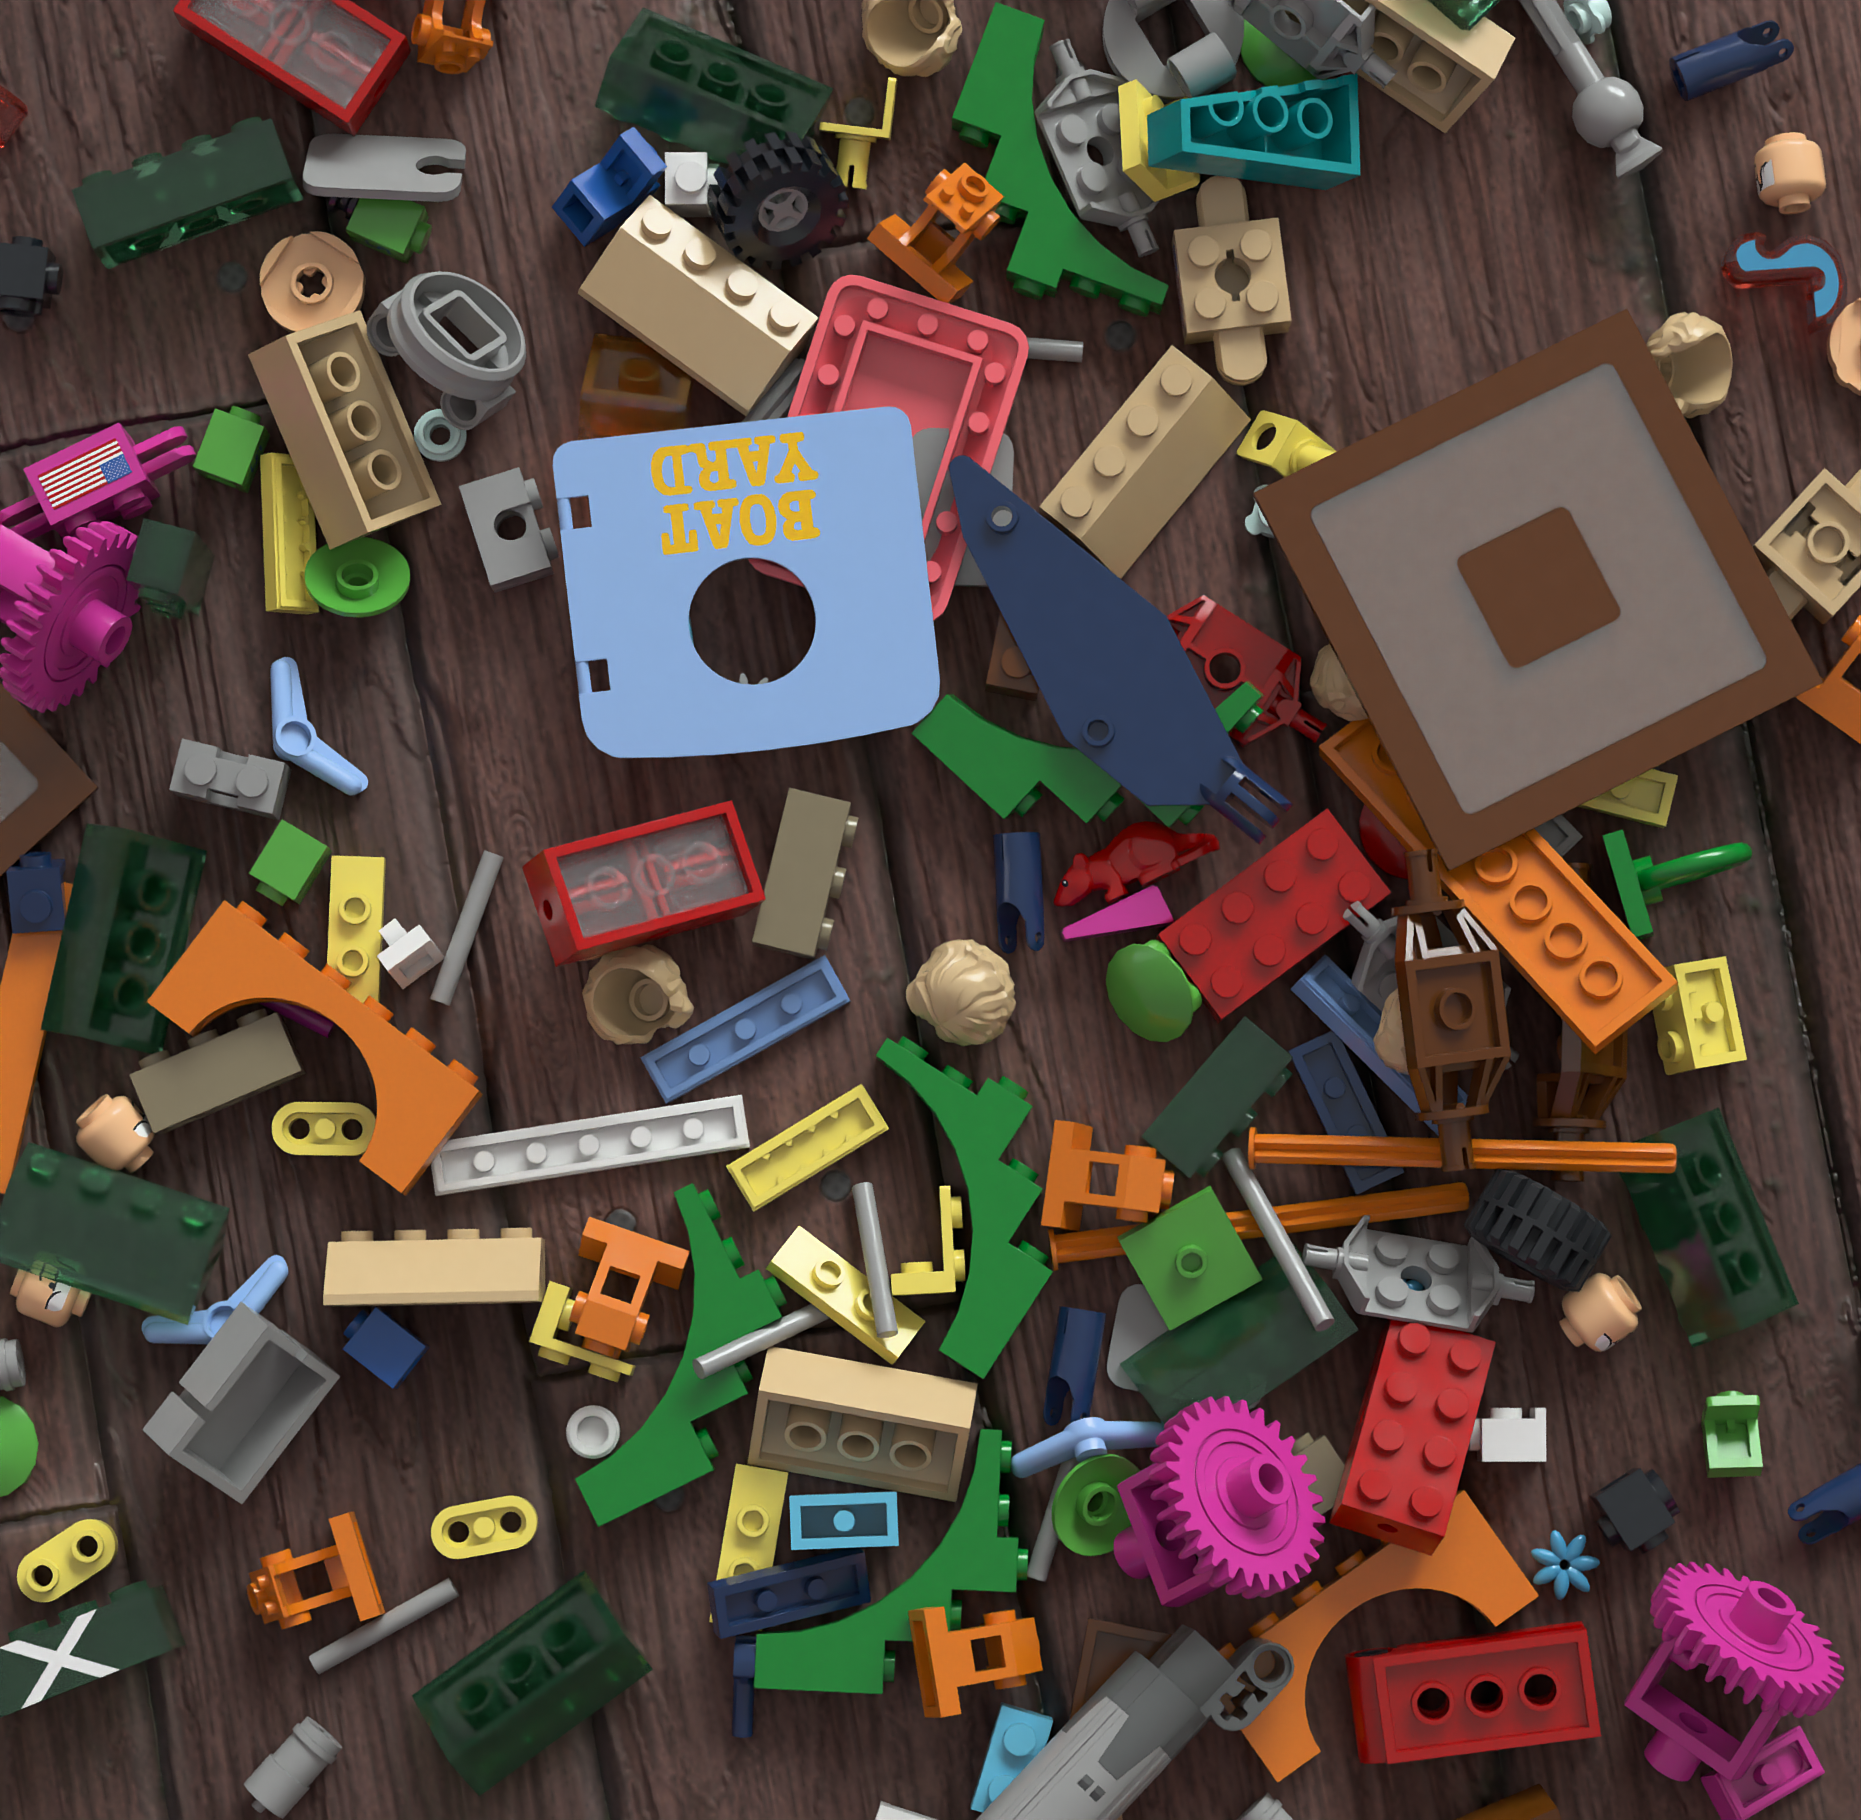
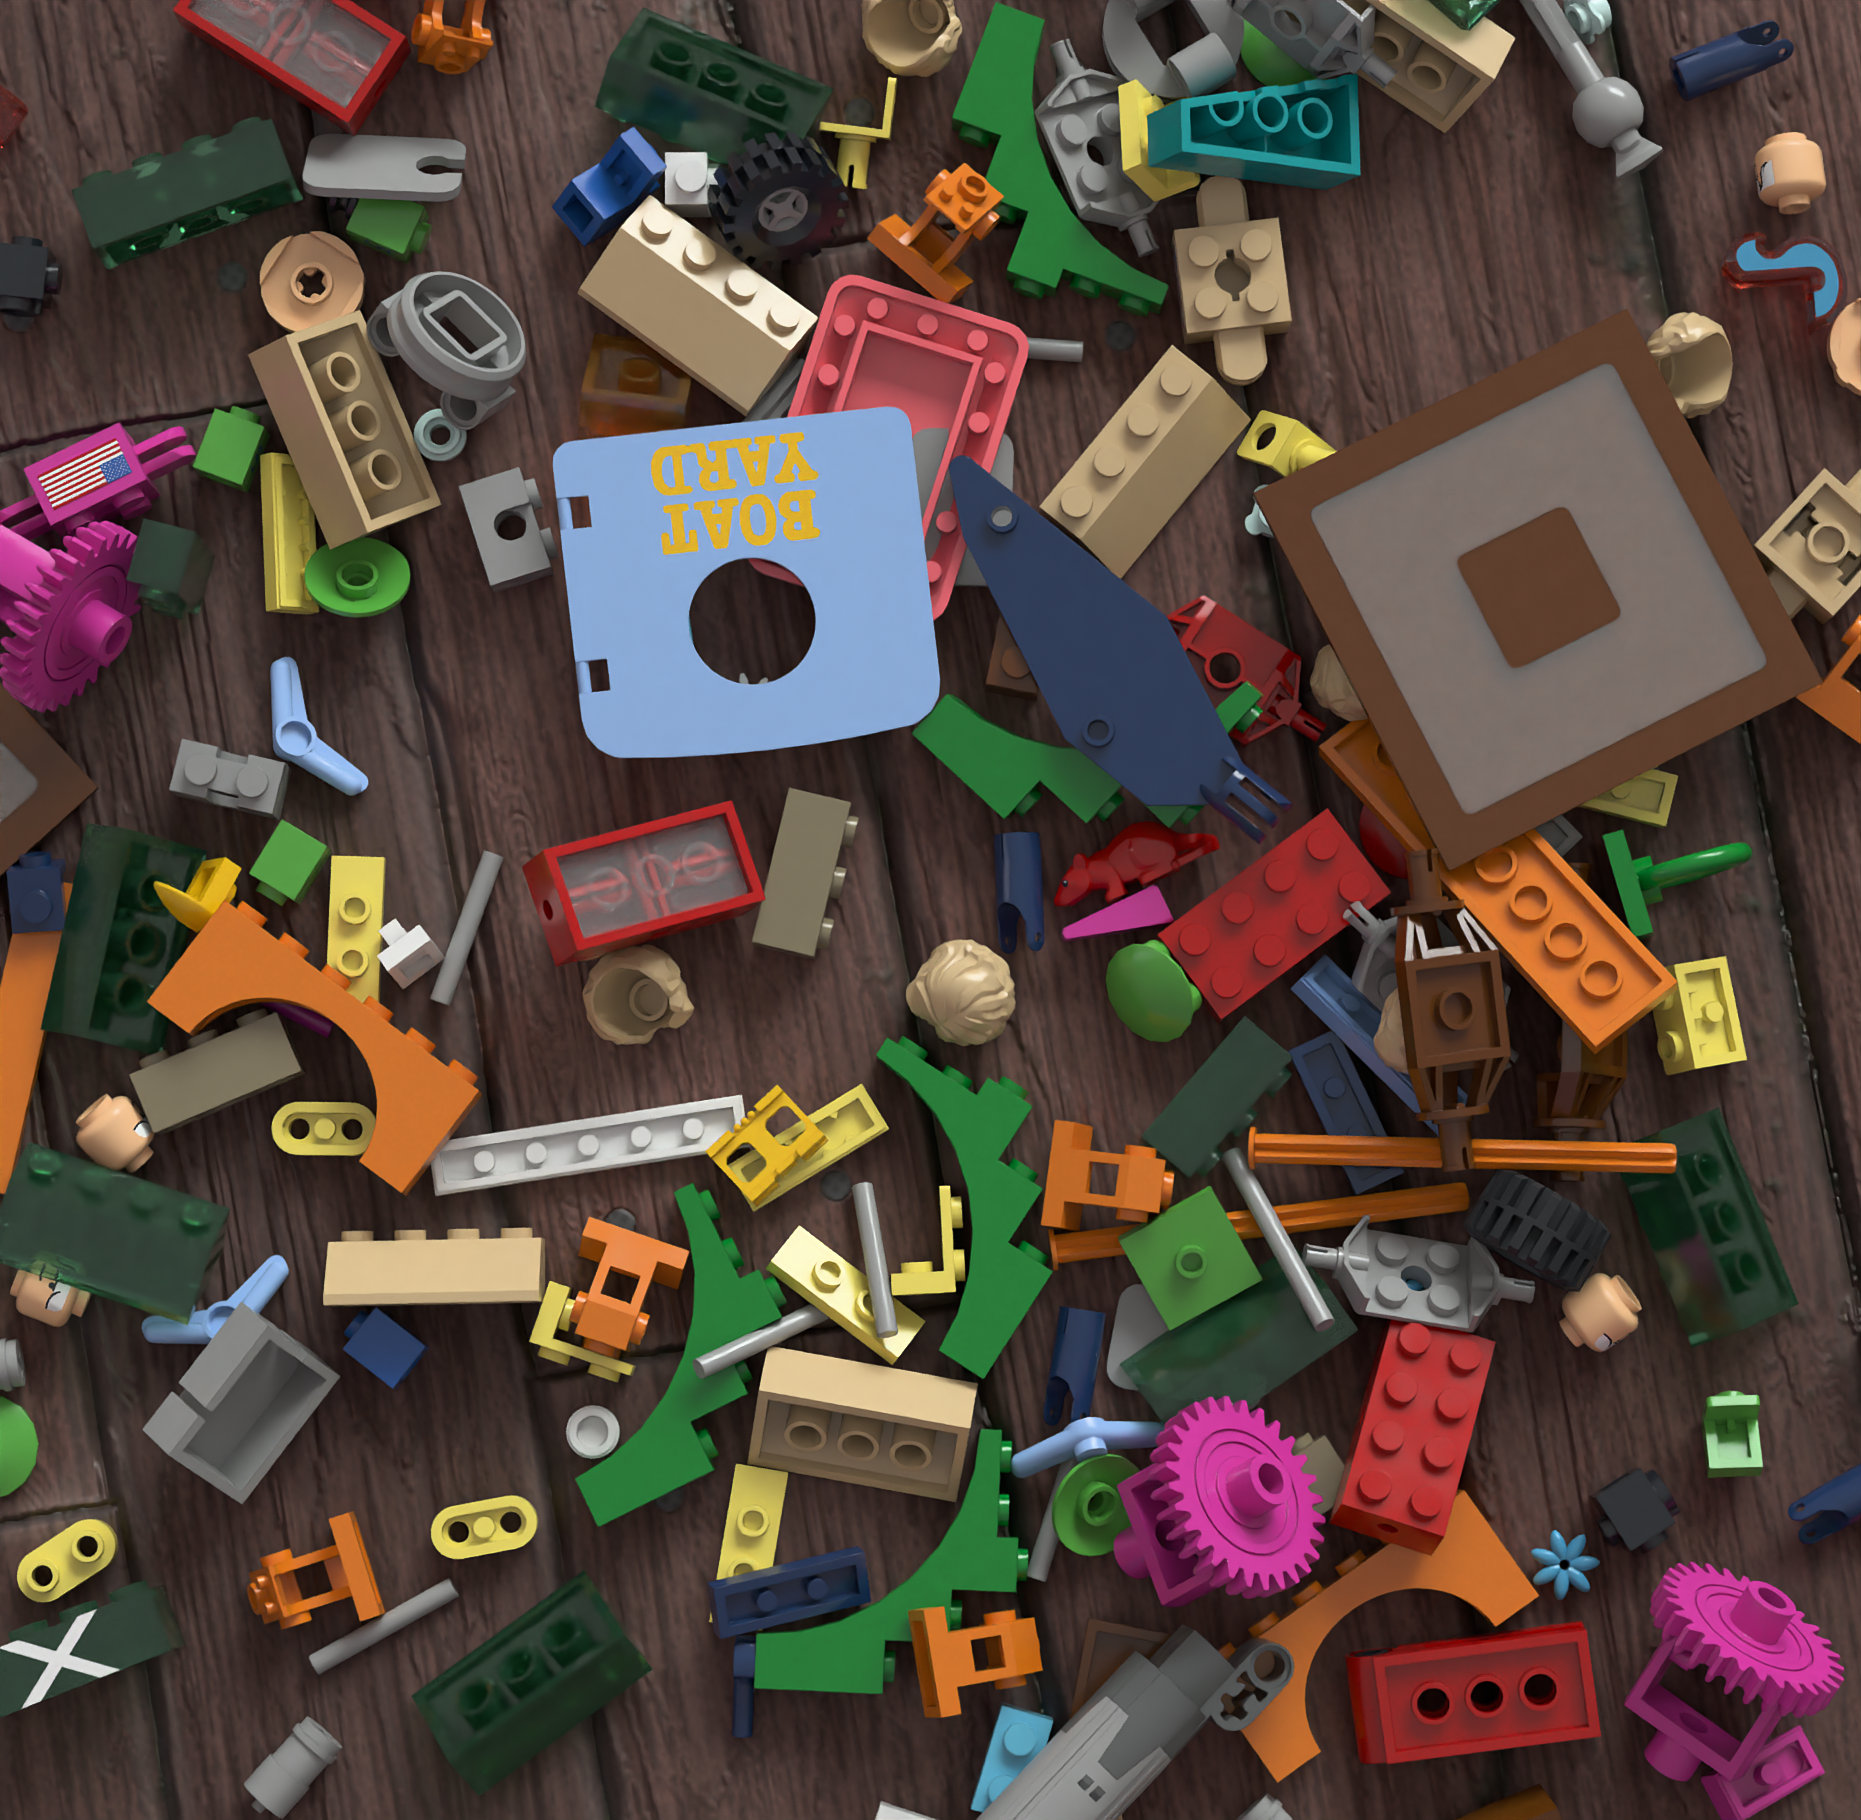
medium blue tile [640,955,851,1104] -> none
medium azure brick [789,1491,899,1550] -> none
white brick [1468,1408,1546,1462] -> none
none -> yellow plate [153,857,242,933]
none -> yellow piece [705,1085,829,1207]

